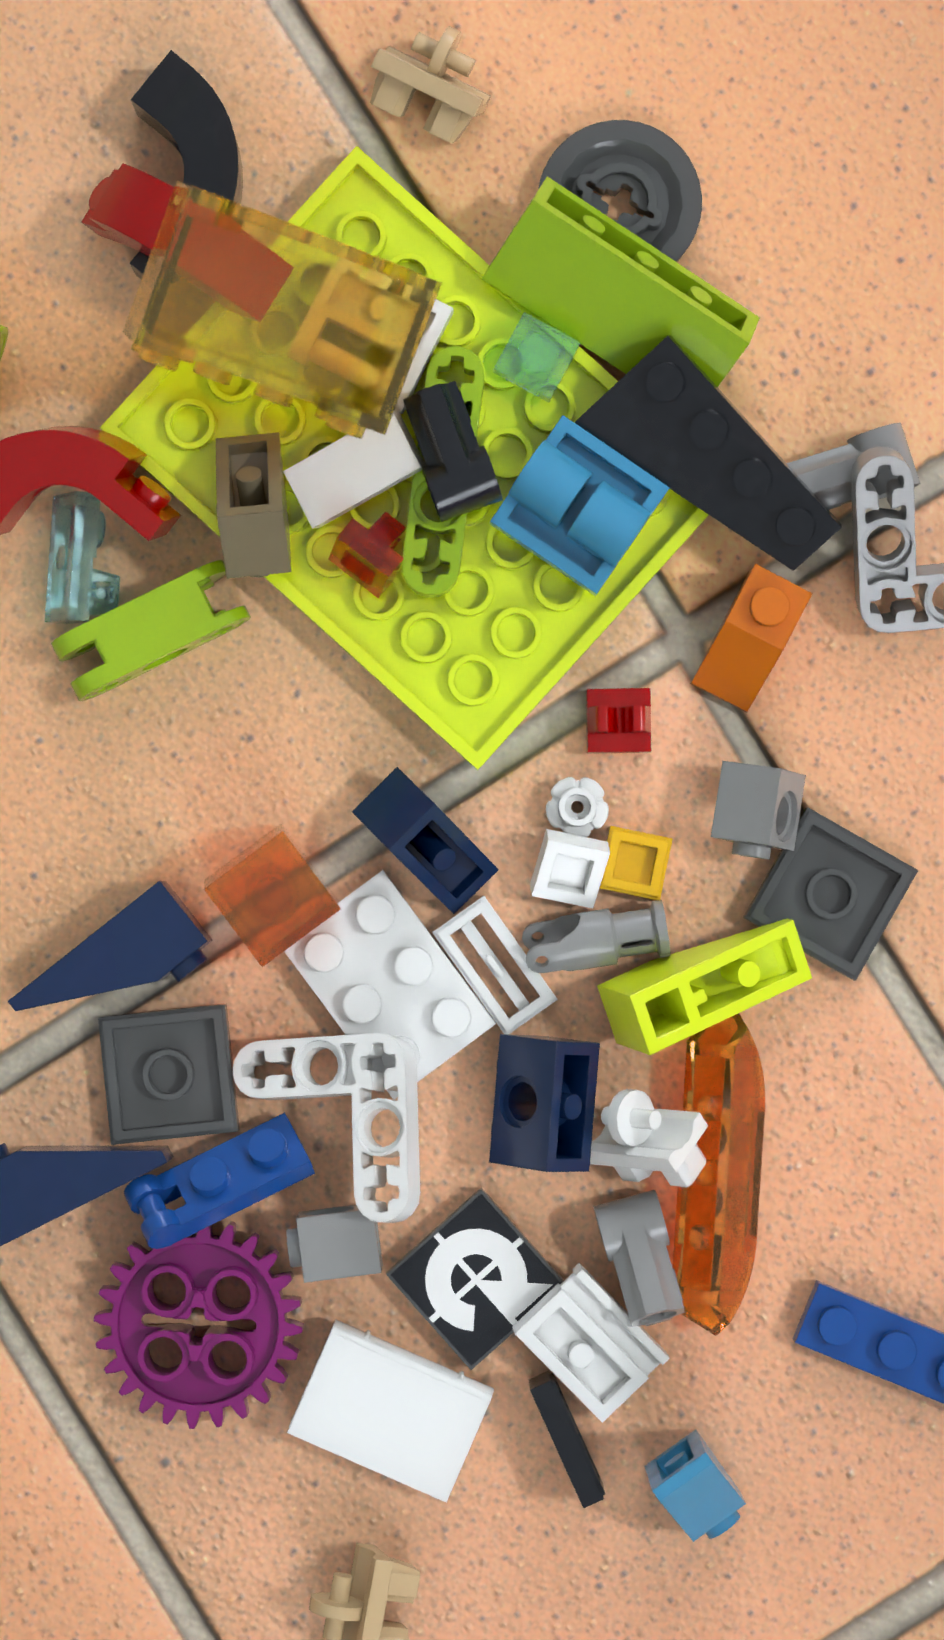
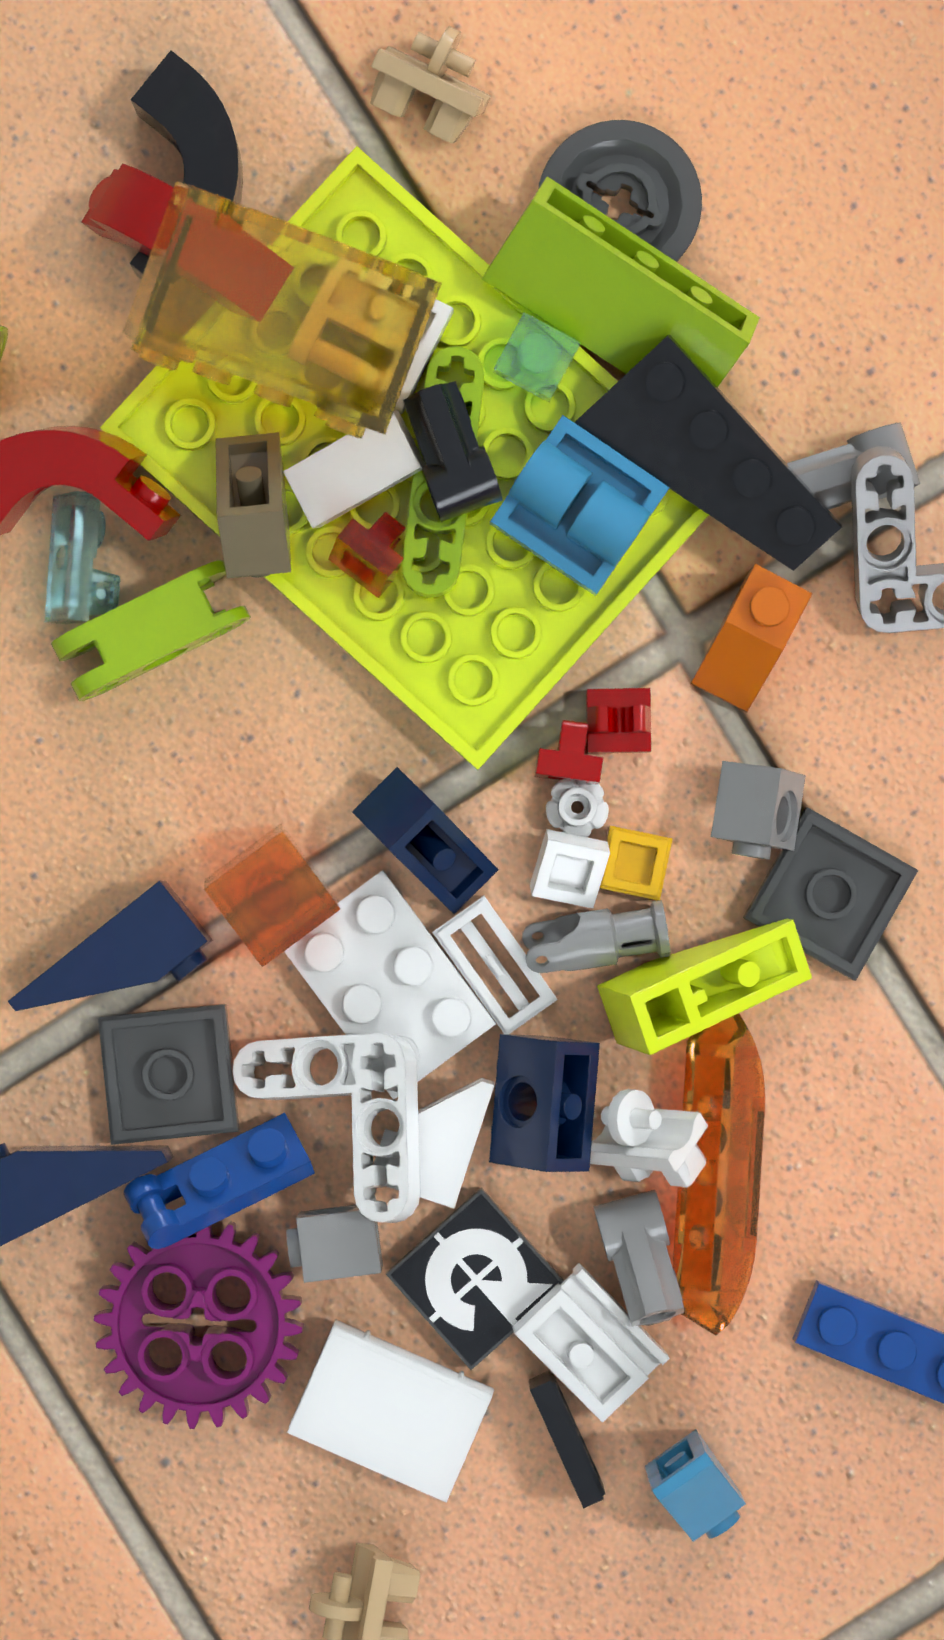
none -> white slope [373,1078,495,1208]
none -> red tile [535,720,603,784]

